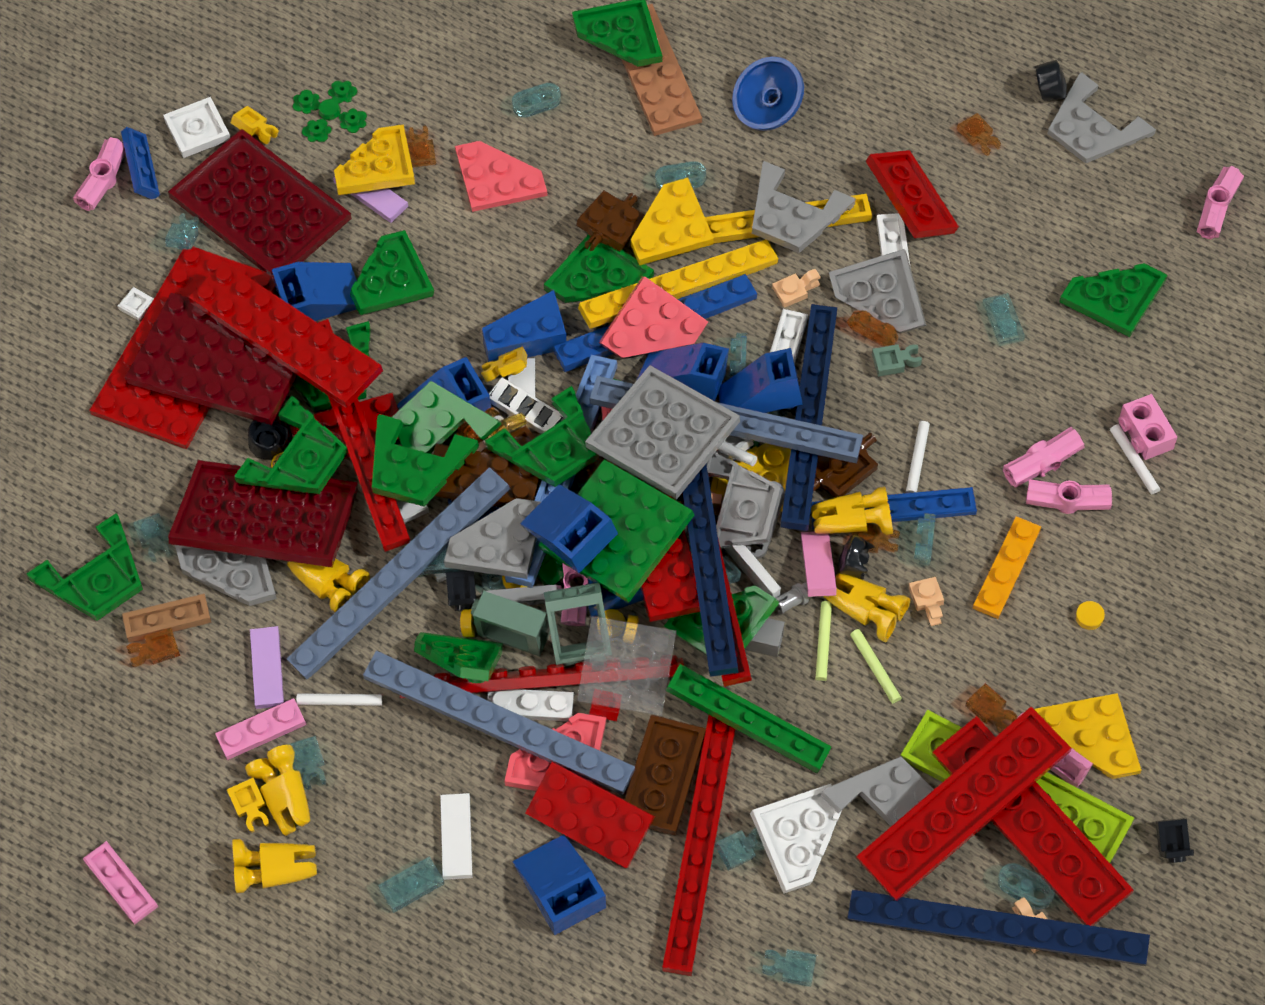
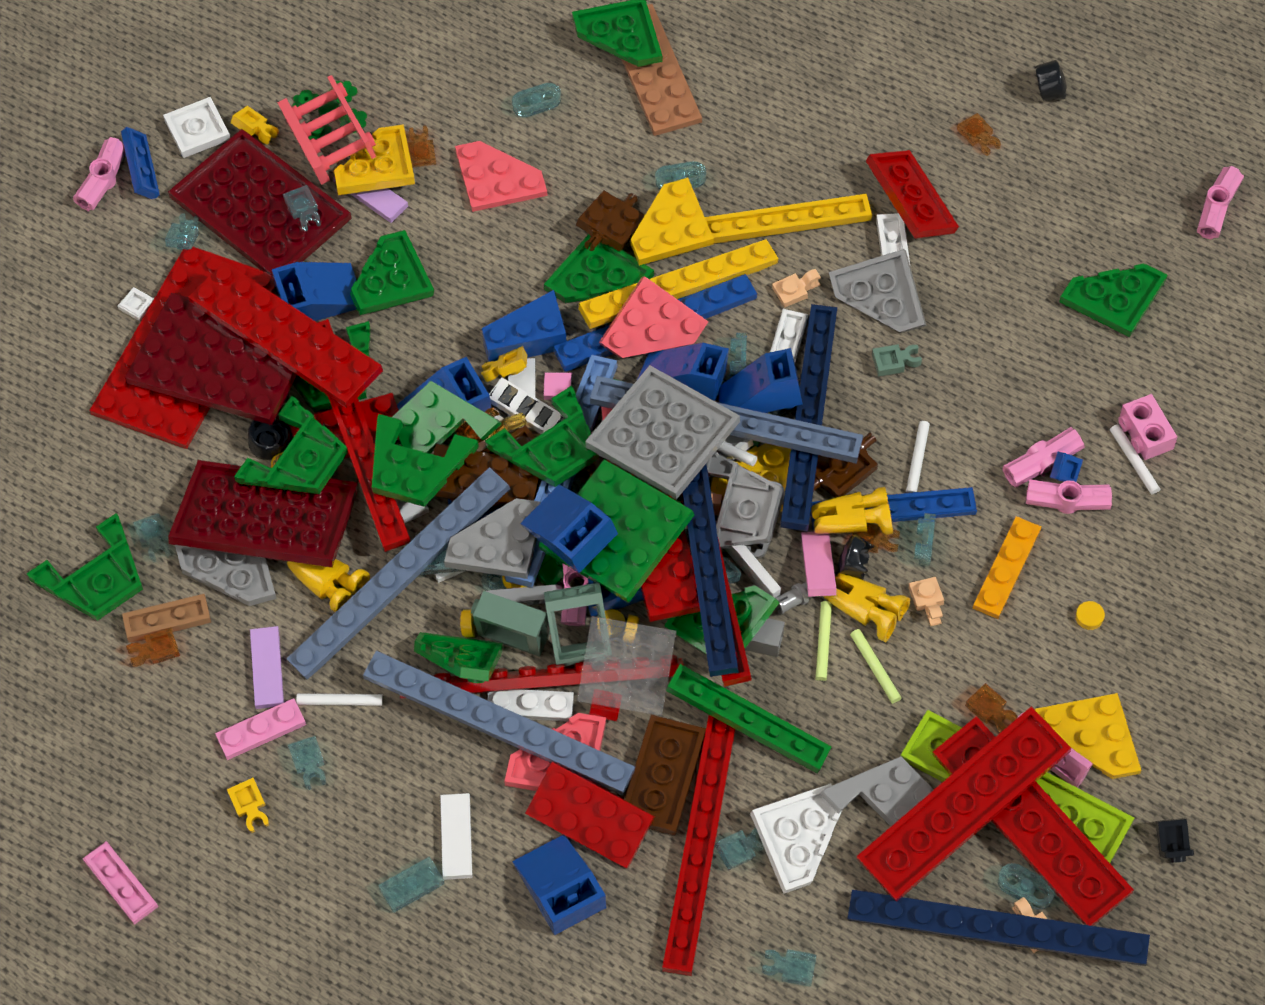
yellow piece [232,839,317,894] -> none
yellow piece [245,745,310,836] -> none
black bracket [446,571,476,611] -> none
blue dish [732,57,804,131] -> none
light grey wing [752,161,856,253] -> none
clear orange plate [847,310,898,347] -> none
clear light blue plate [983,293,1025,346] -> none
light grey wing [1047,72,1156,164] -> none
none -> coral fence [277,75,376,185]
none -> clear light blue plate [283,185,321,231]
none -> bright pink tile [544,373,572,400]
none -> blue tile [1050,451,1083,482]

